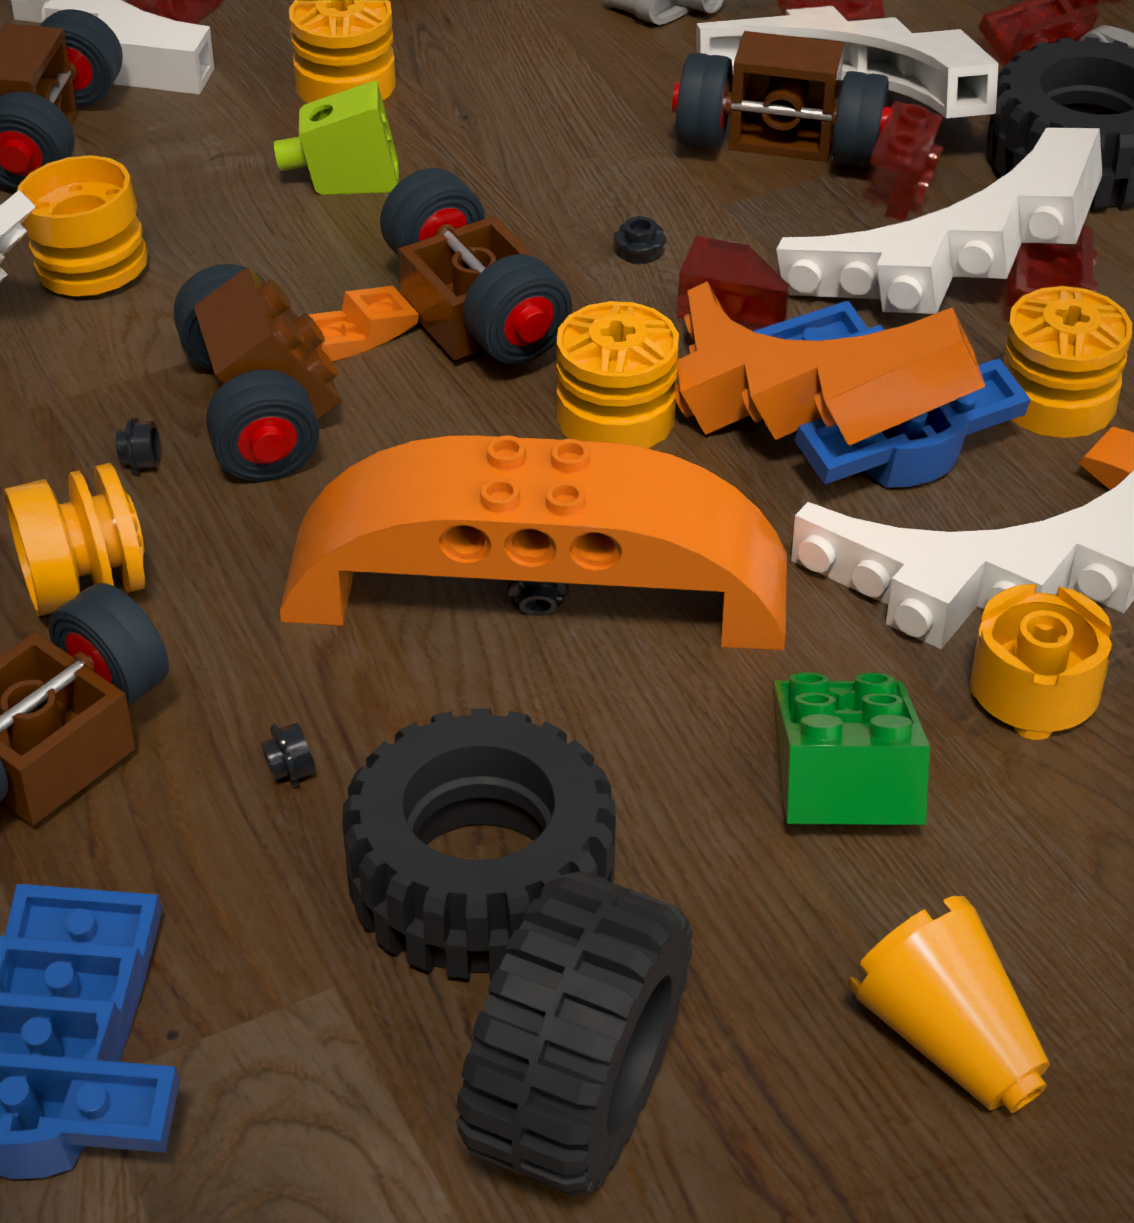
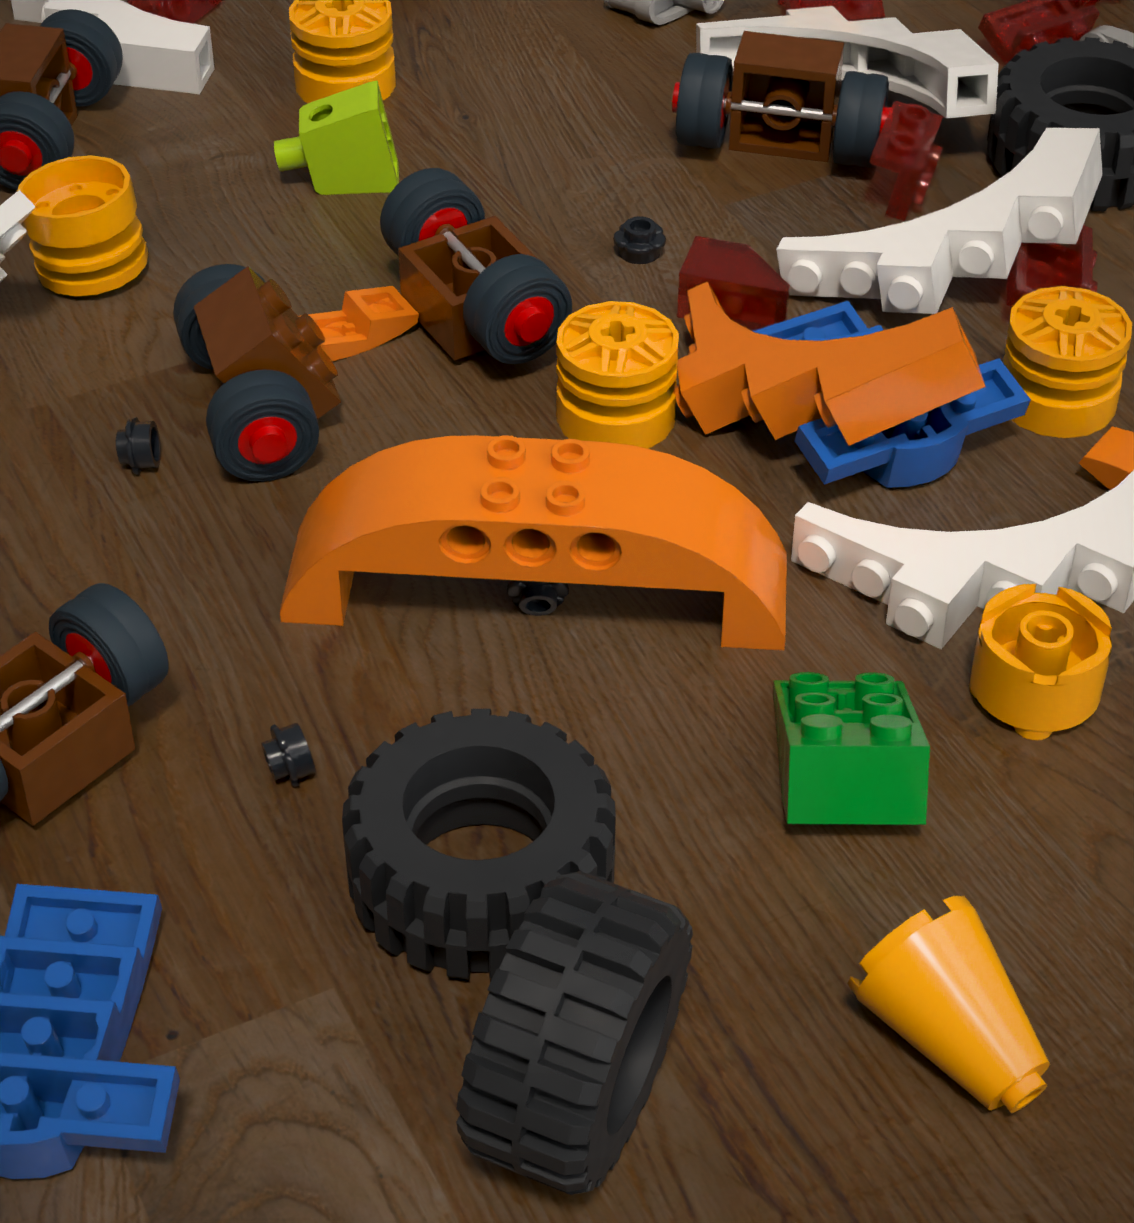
light orange wheel [3,463,145,617] -> none

